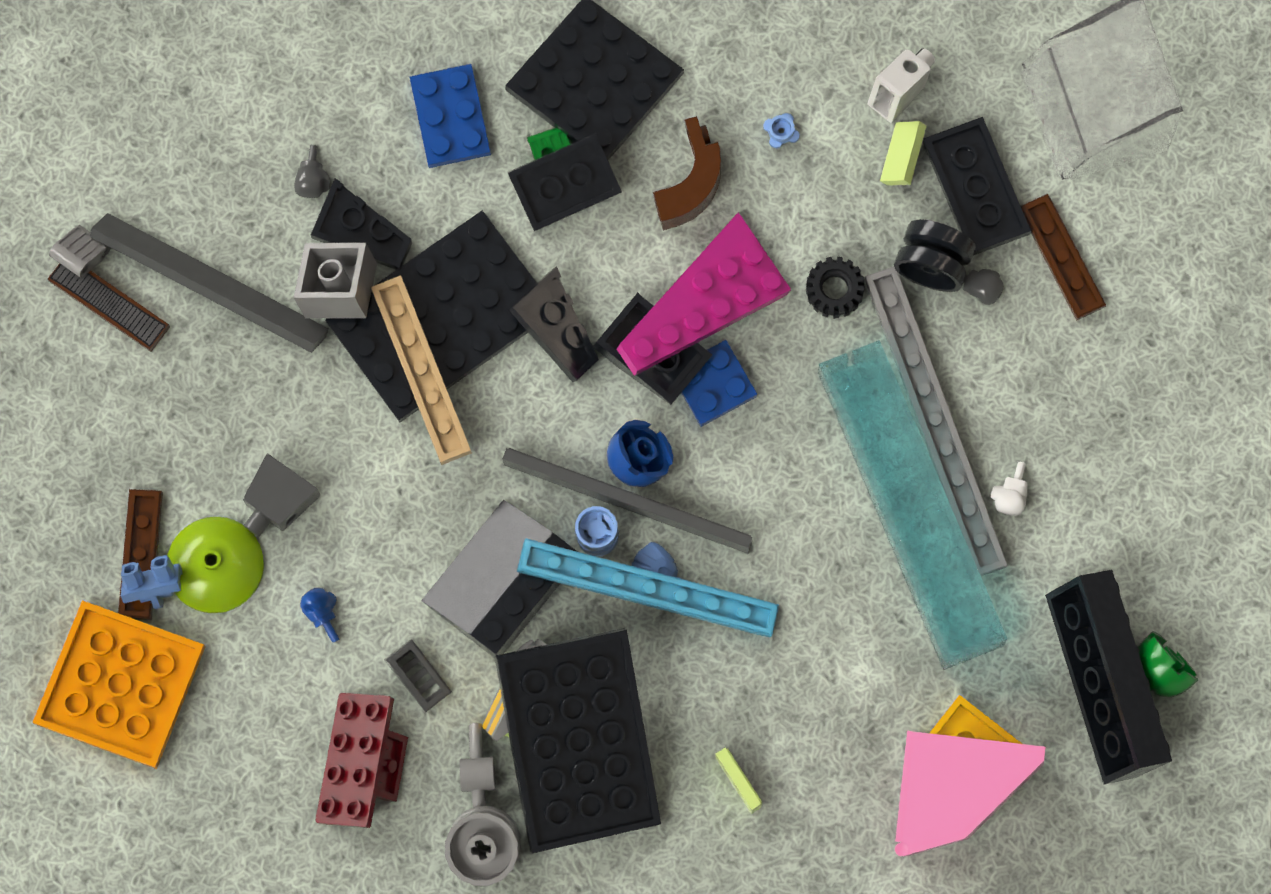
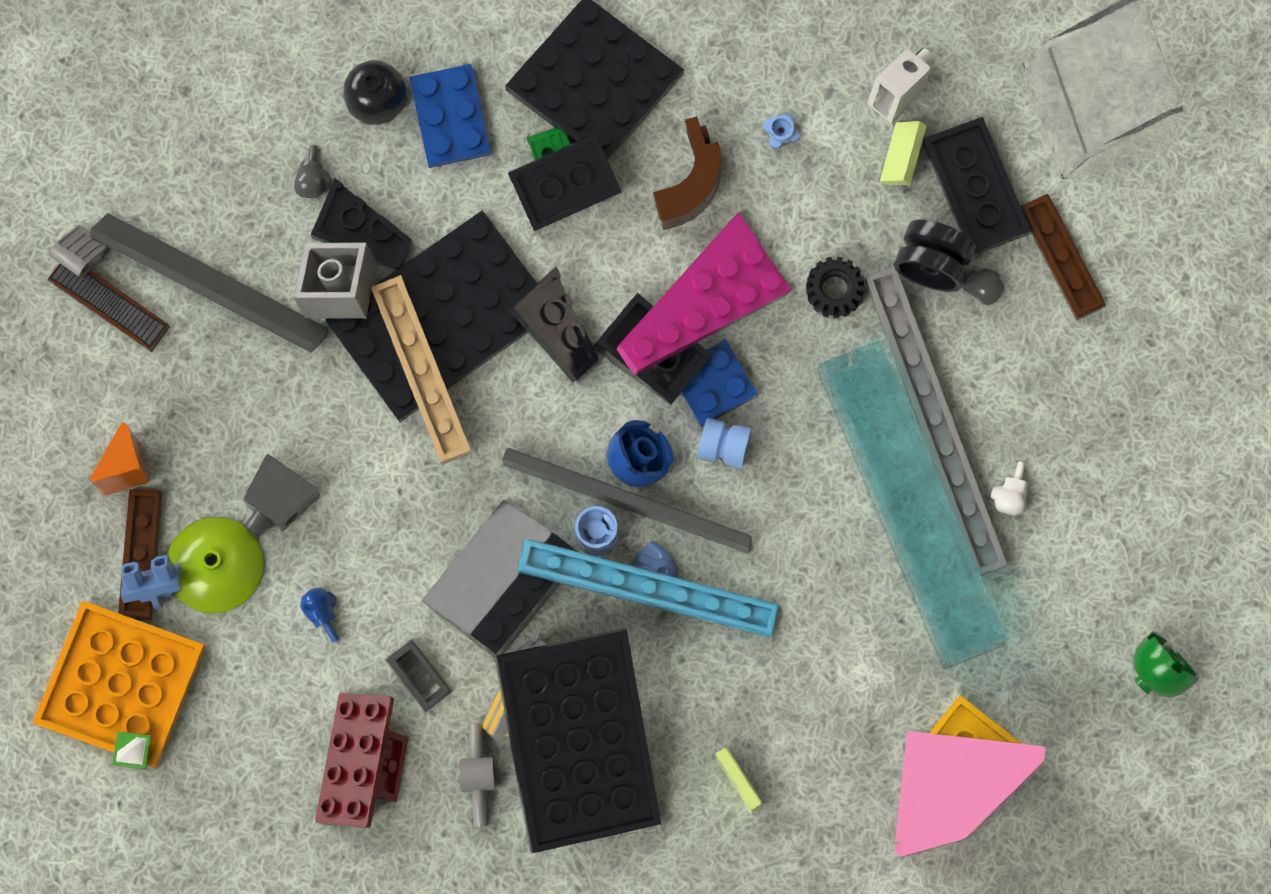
light grey wheel [445,806,521,886] -> none
black brick [1045,570,1172,785] -> none
none -> orange slope [89,422,150,496]
none -> tile [112,732,152,770]
none -> black cylinder [343,60,407,125]
none -> light blue wheel [697,417,752,469]

